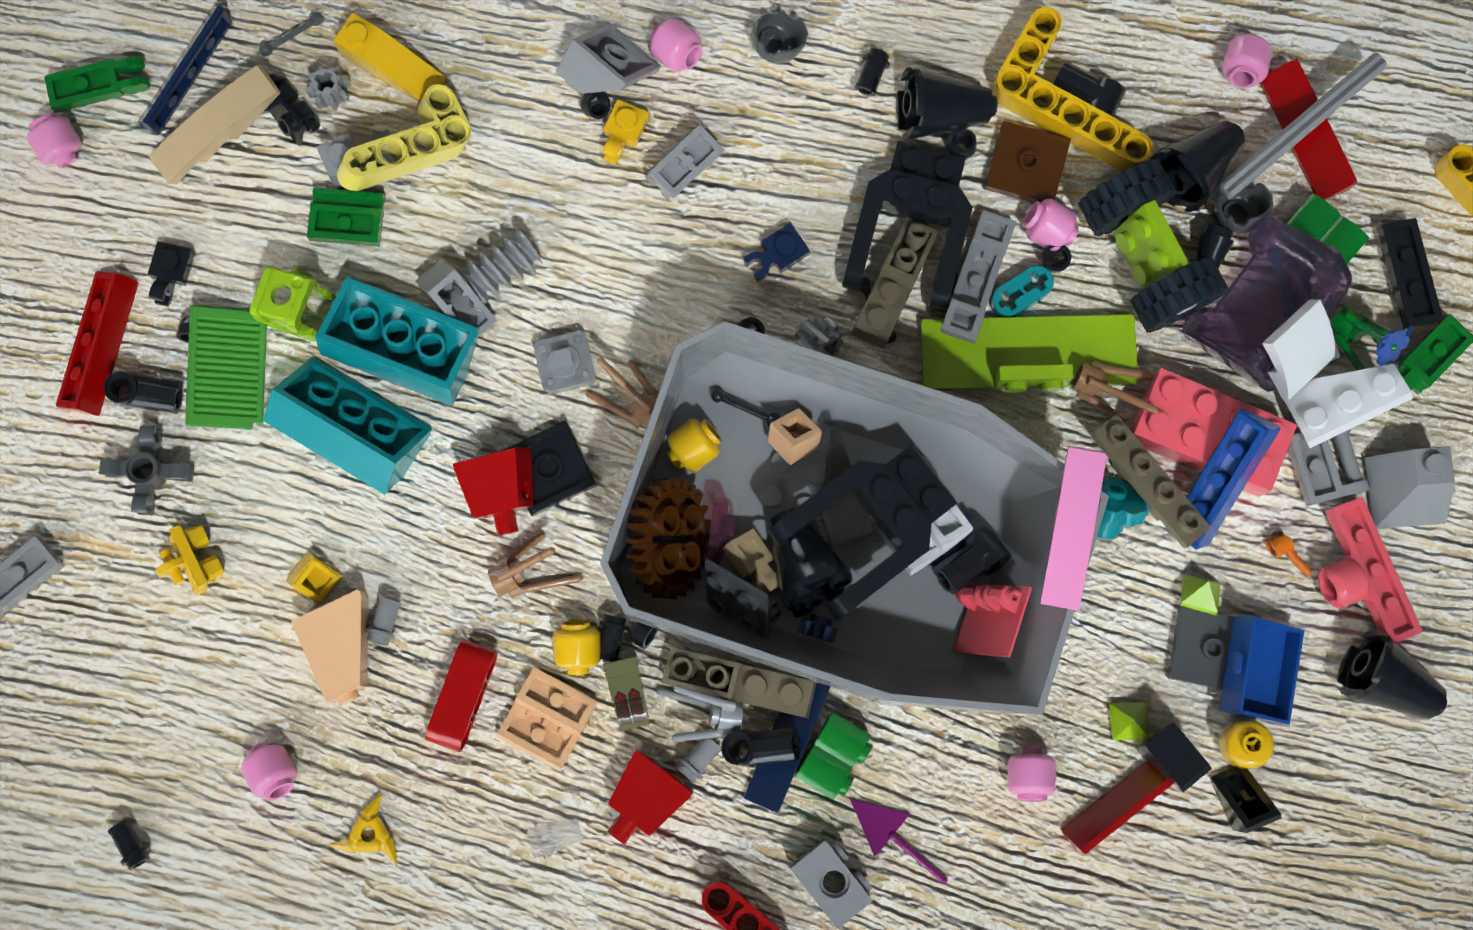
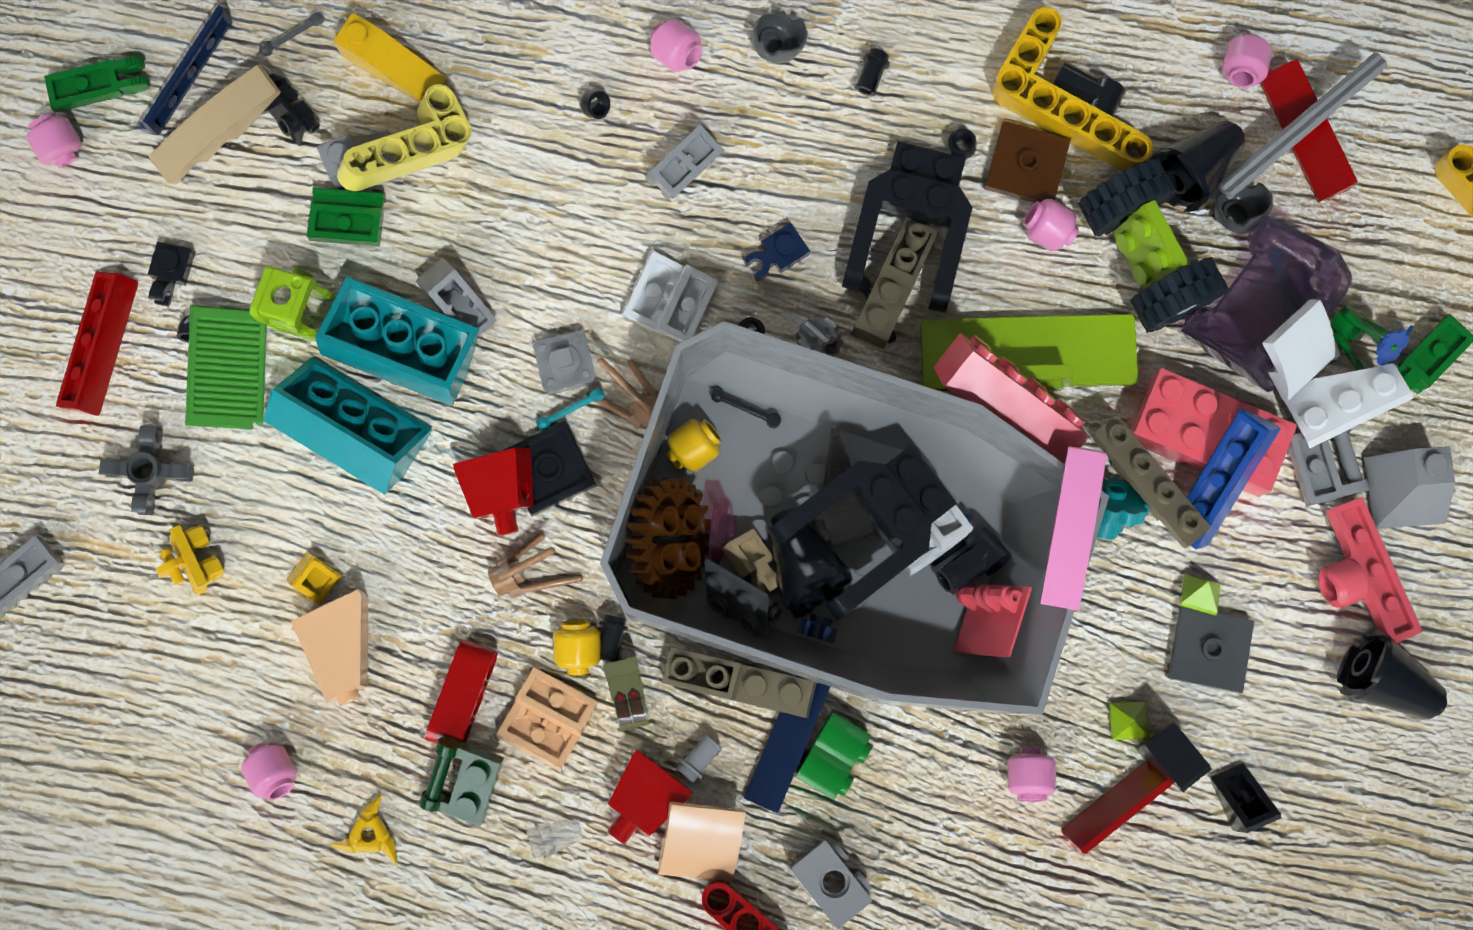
black piece [104,371,184,414] -> none
black pin [108,819,150,870] -> none
light grey gear [305,64,351,110] -> none
light grey pin [365,597,401,646] -> none
light grey piece [463,230,543,304] -> none
light grey slope [556,23,661,94] -> none
yellow plate [602,99,650,165] -> none
black hinge [627,621,658,649] -> none
light grey plant [656,685,743,742] -> none
black piece [721,727,802,768] -> none
light nougat plate [767,408,822,465] -> none
magenta piece [850,799,948,884] -> none
black cone [896,67,998,139] -> none
light grey slope [940,210,1016,344] -> none
teal beam [990,266,1054,317] -> none
black hinge [1041,245,1071,273] -> none
medium nougat plant [1071,360,1159,420] -> none
black cone [1196,224,1234,269] -> none
blue container [1219,616,1304,725] -> none
yellow head [1219,720,1274,769] -> none
orange hand [1265,535,1312,577] -> none
green brick [1279,193,1369,276] -> none
black plate [1377,218,1443,329] -> none
none -> plate [419,736,504,827]
none -> teal hinge [536,388,605,430]
none -> white slope [621,251,718,342]
none -> light nougat slope [658,802,746,882]
none -> coral brick [933,333,1090,464]

